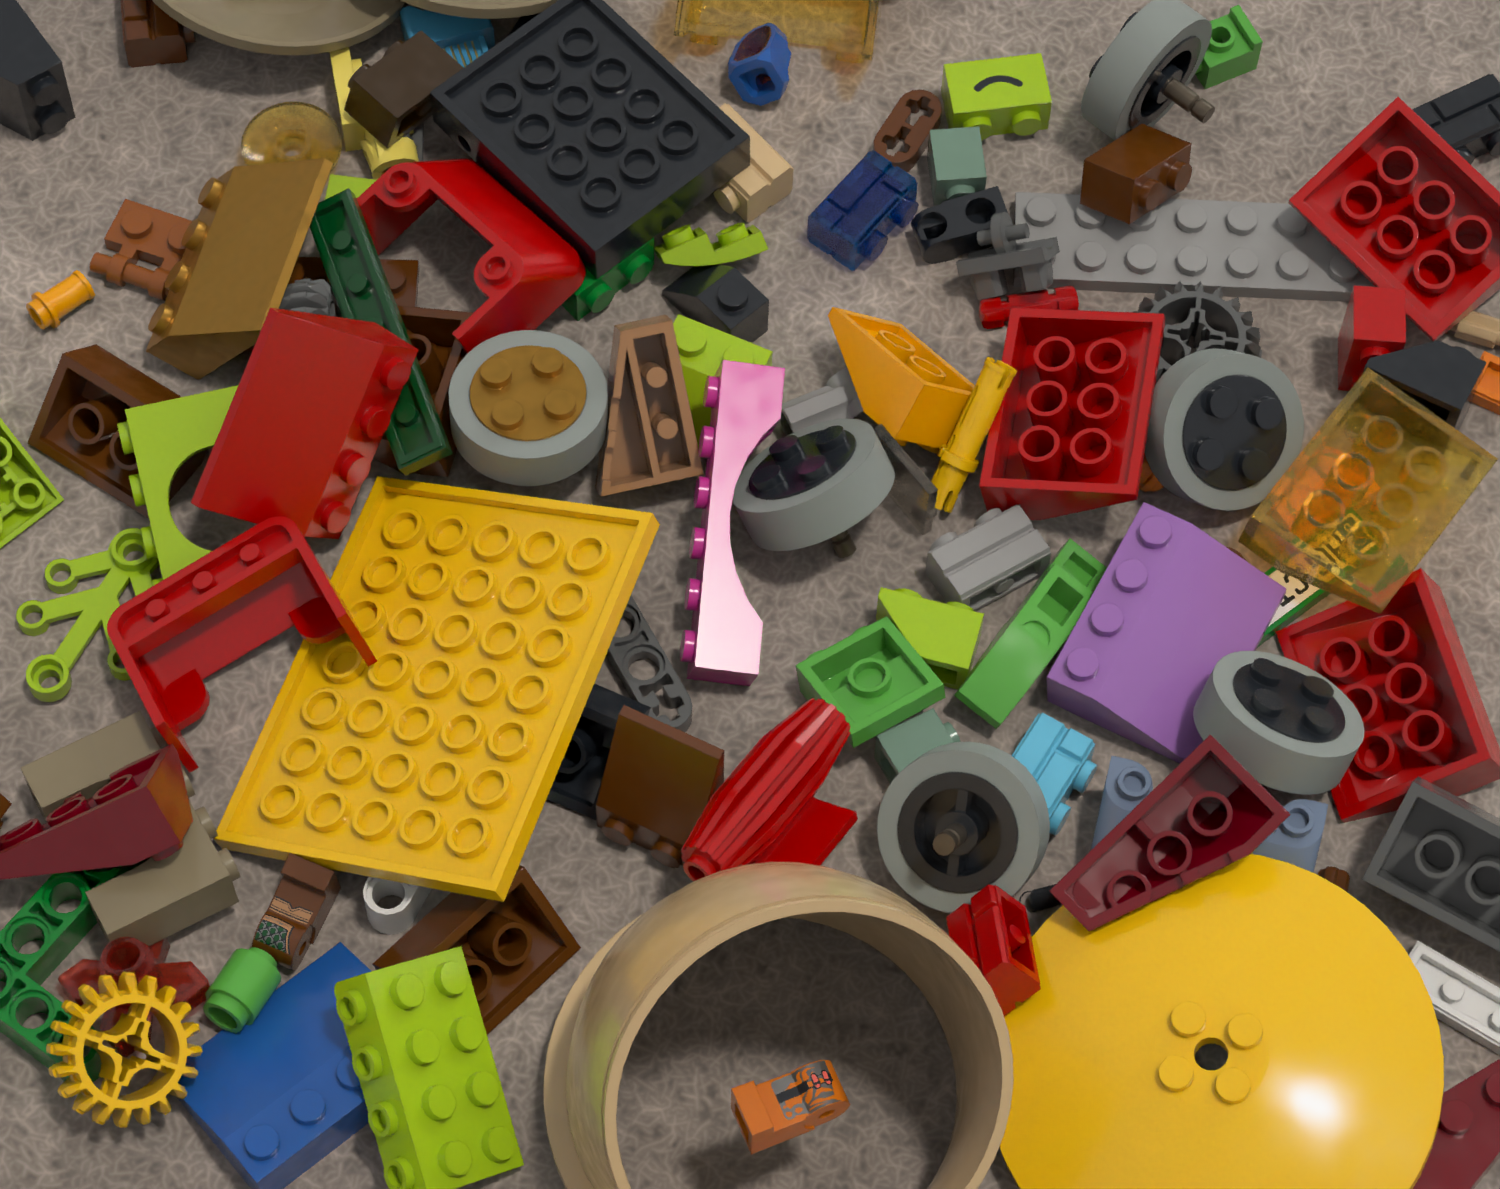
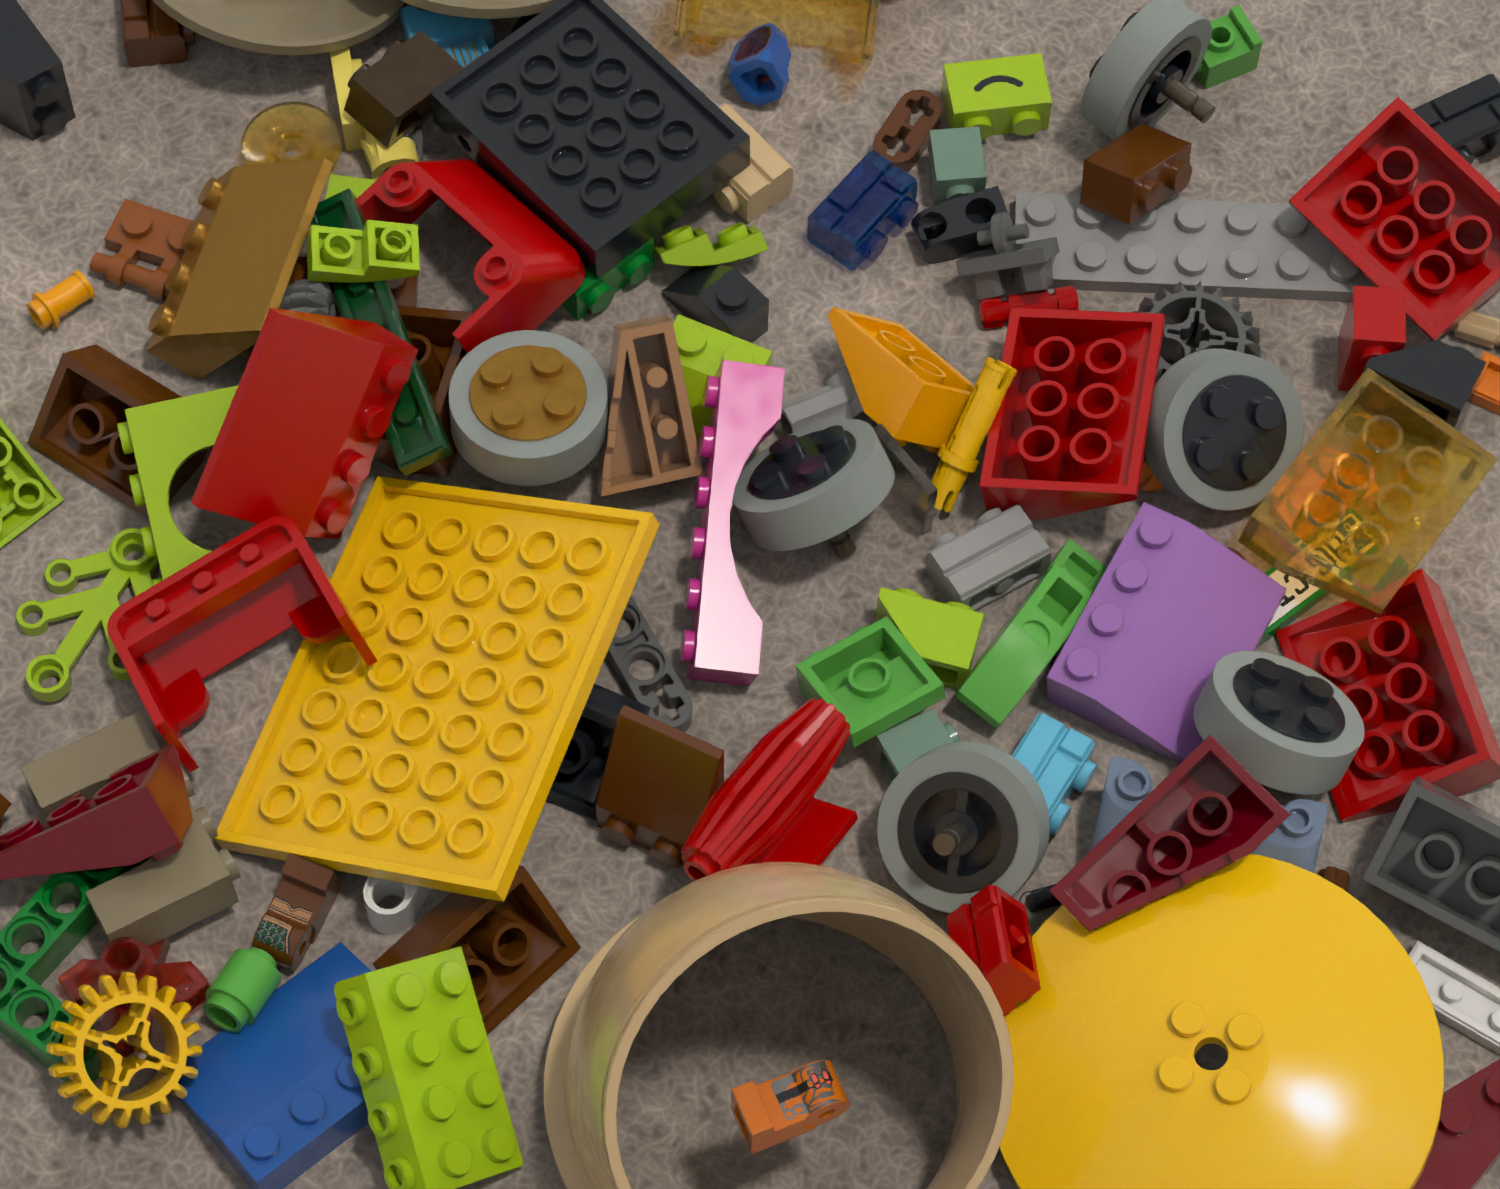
none -> lime slope [307,220,420,283]

